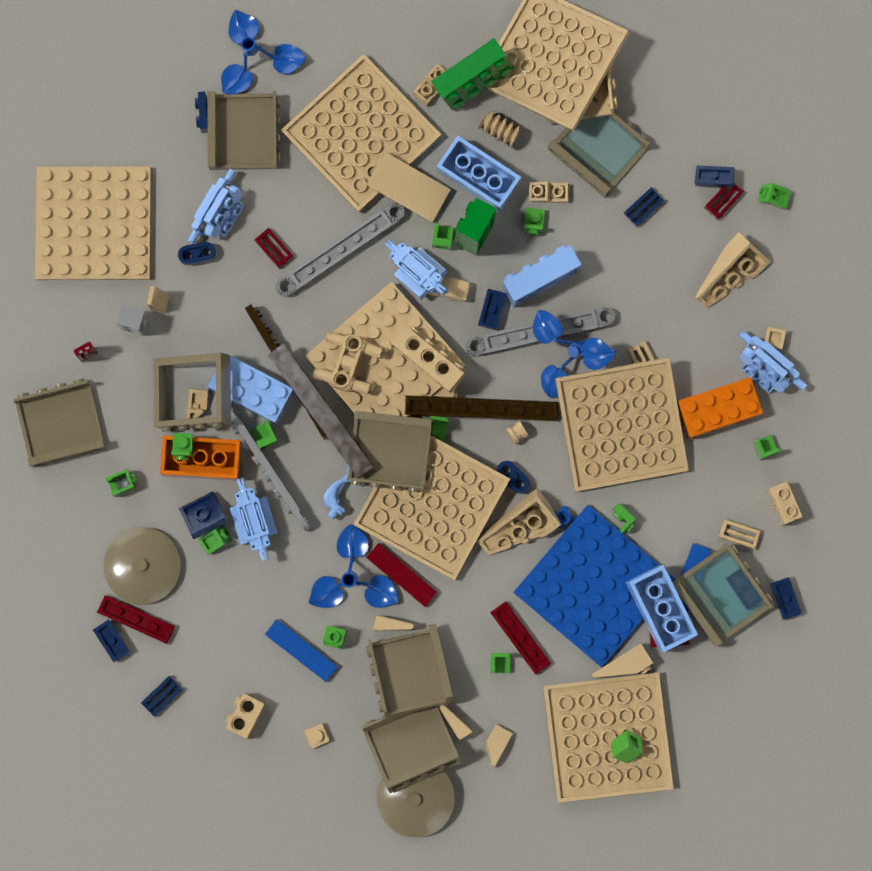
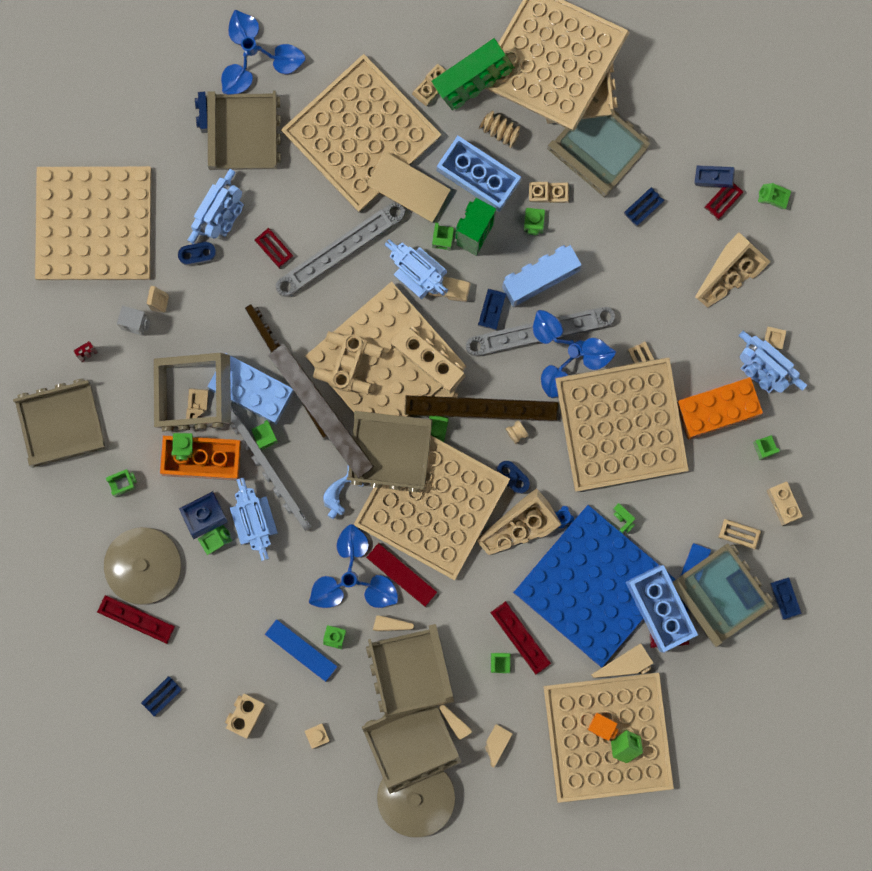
dark blue plate [93,619,130,662] -> none
none -> orange brick [587,713,619,741]

